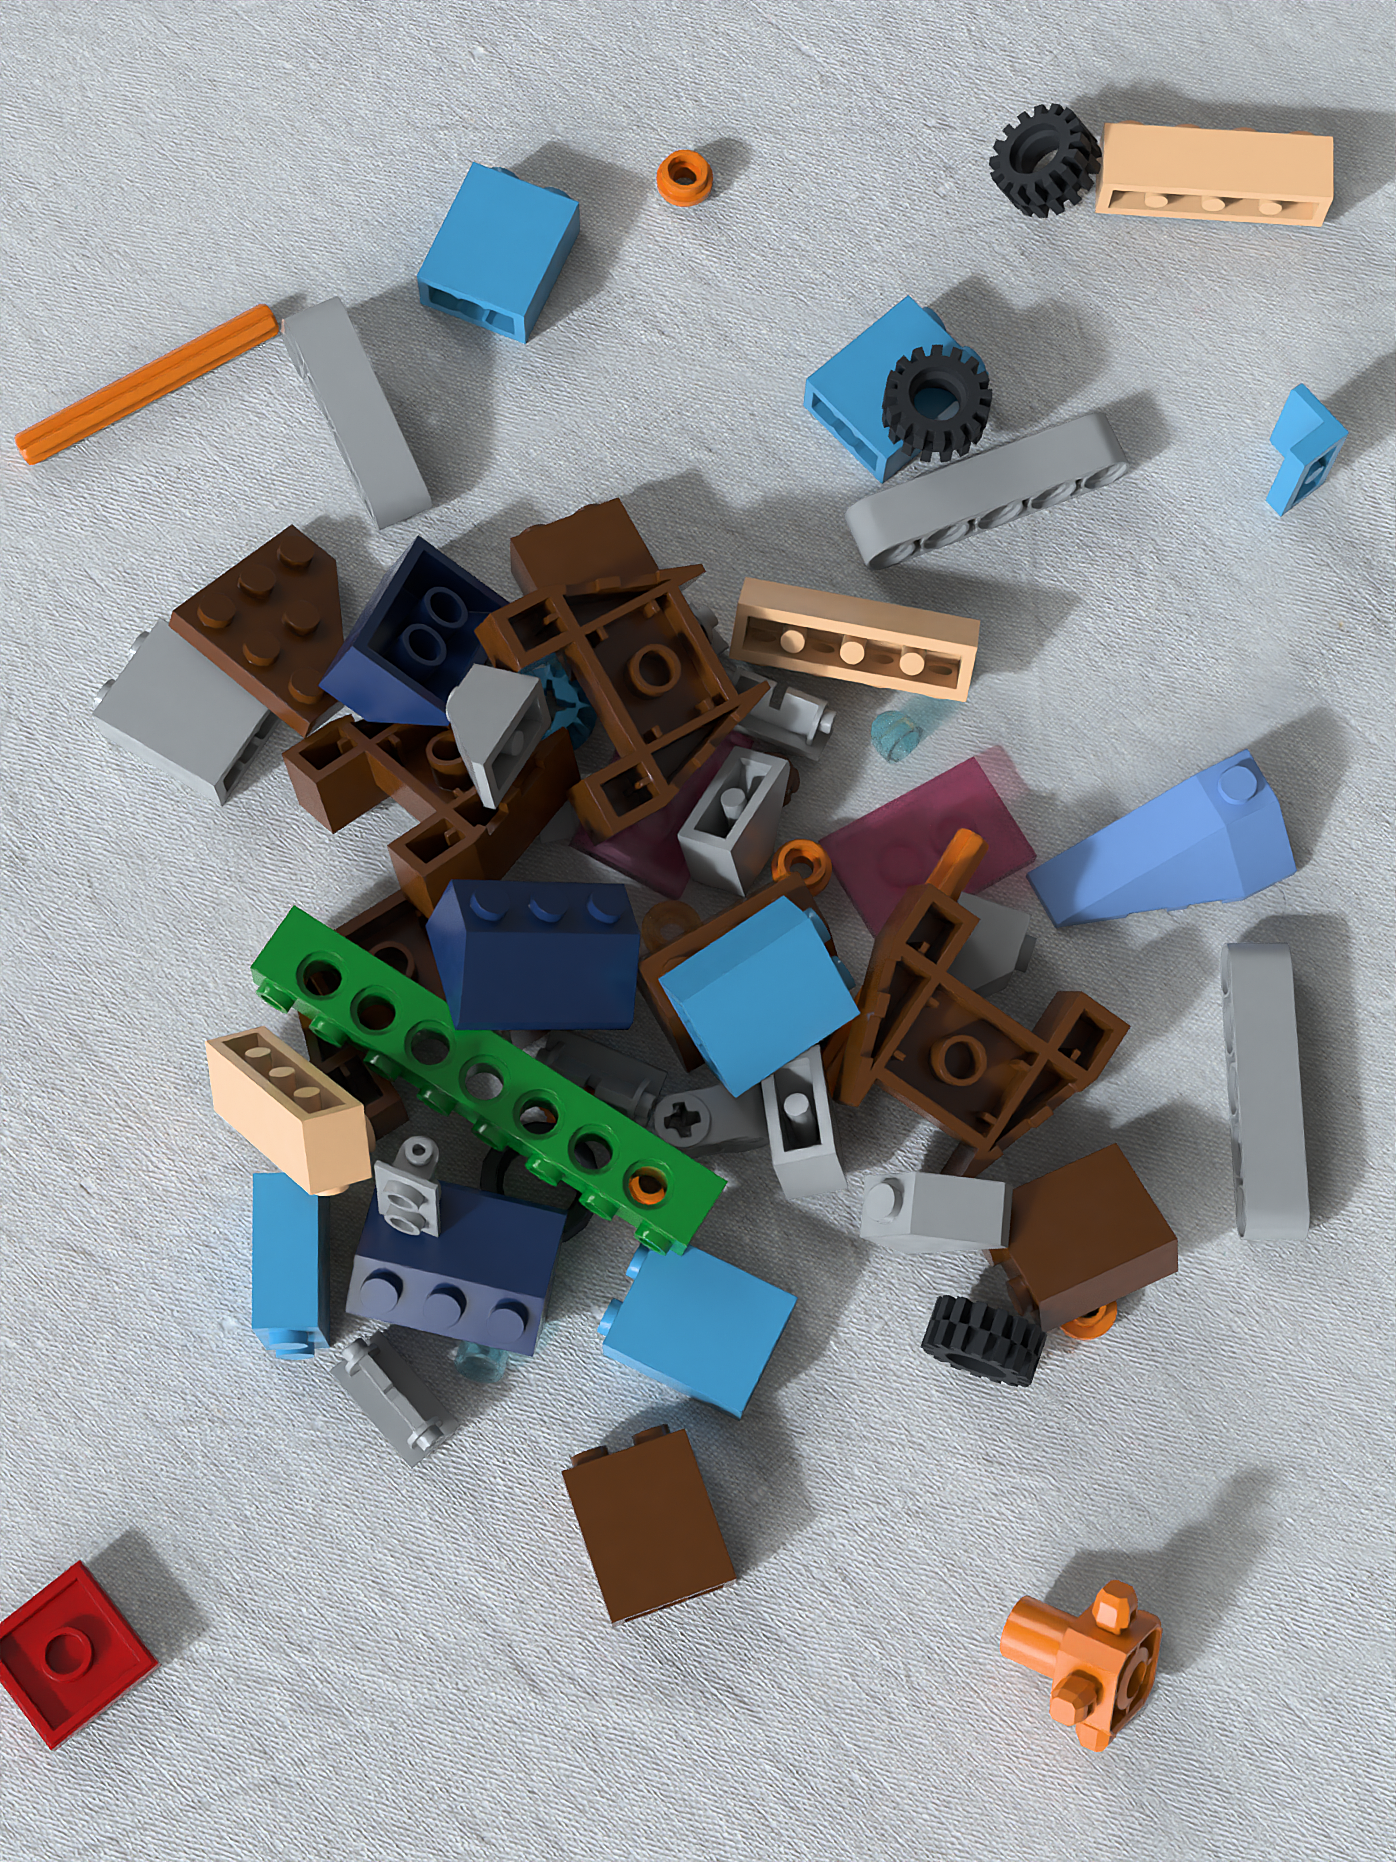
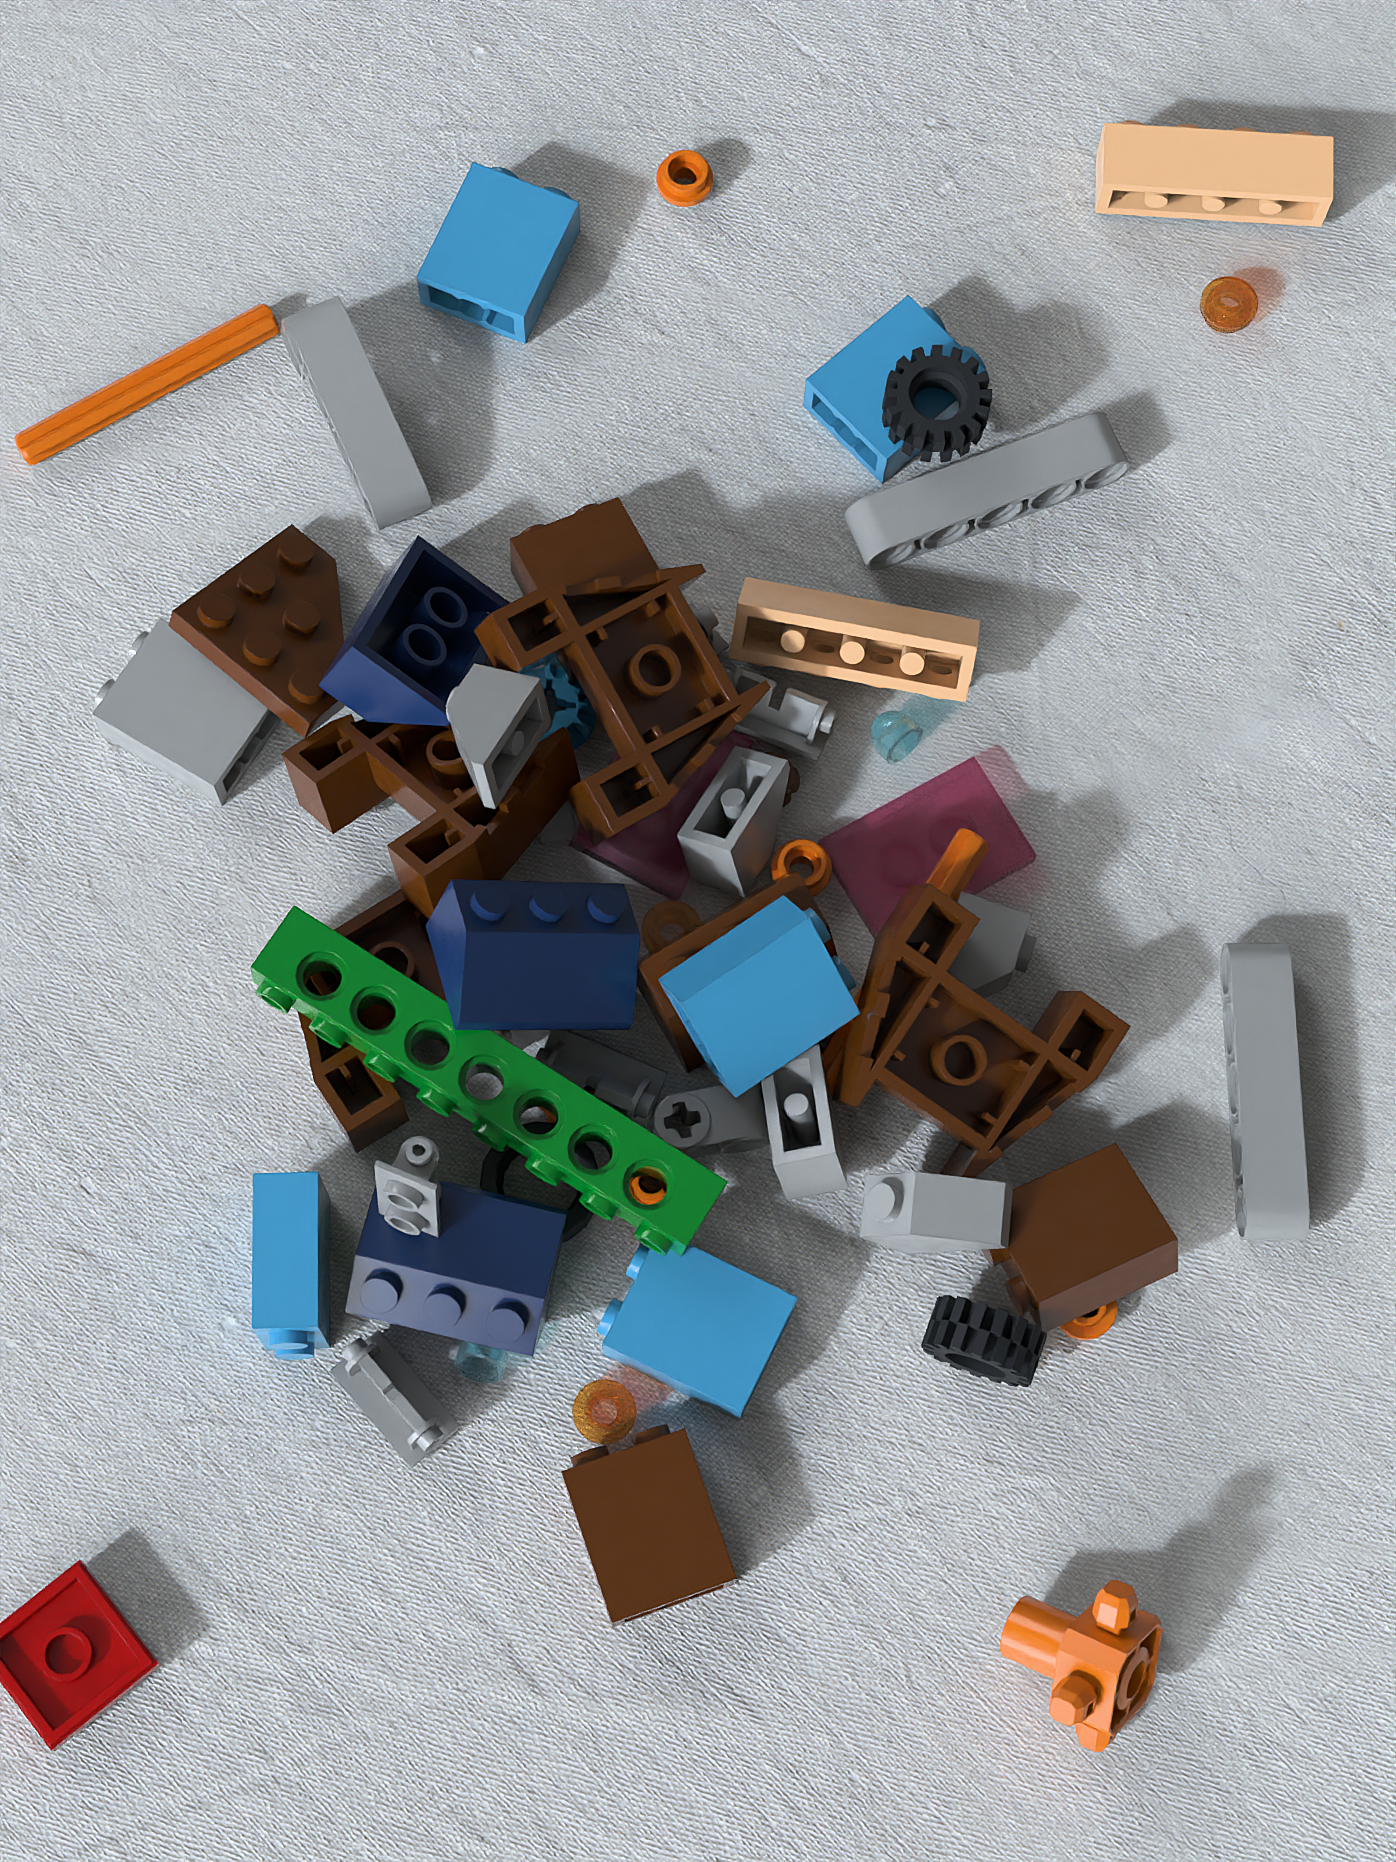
light nougat brick [205,1026,376,1196] -> none
black tyre [989,103,1102,218] -> none
medium blue wedge [1026,749,1297,928] -> none
dark azure panel [1266,383,1349,517] -> none
none -> clear orange plate [572,1379,637,1445]
none -> clear orange plate [1200,276,1258,334]

